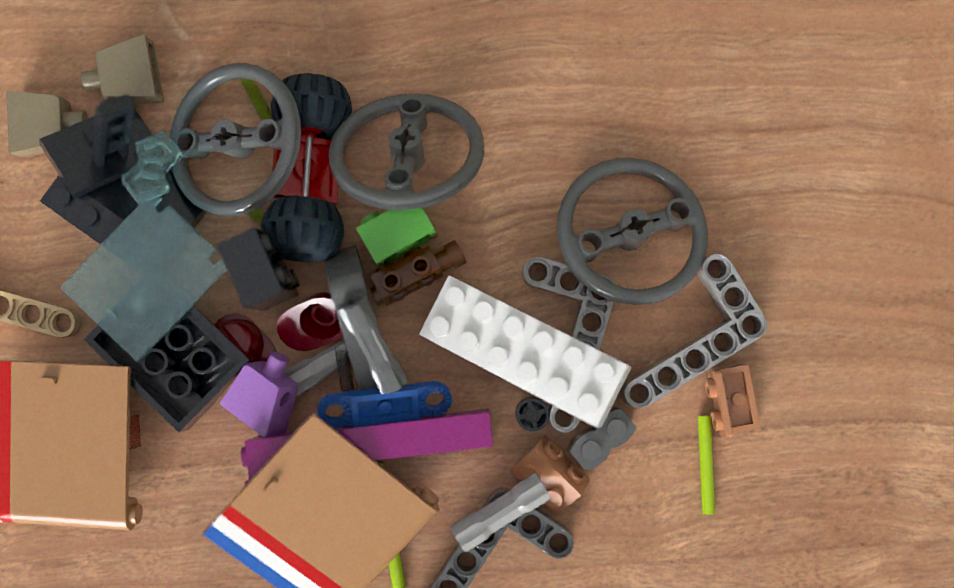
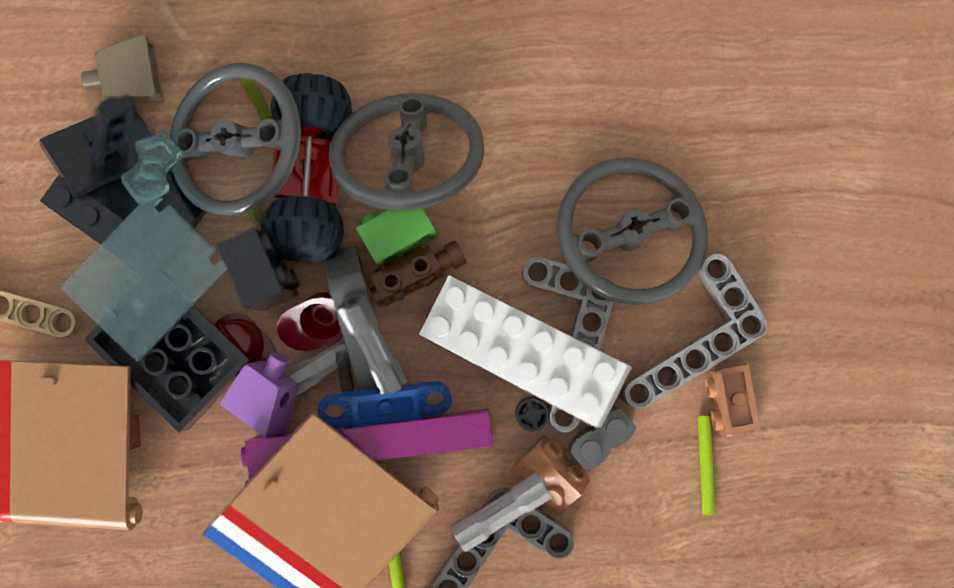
dark tan torso [6,91,88,158] -> none

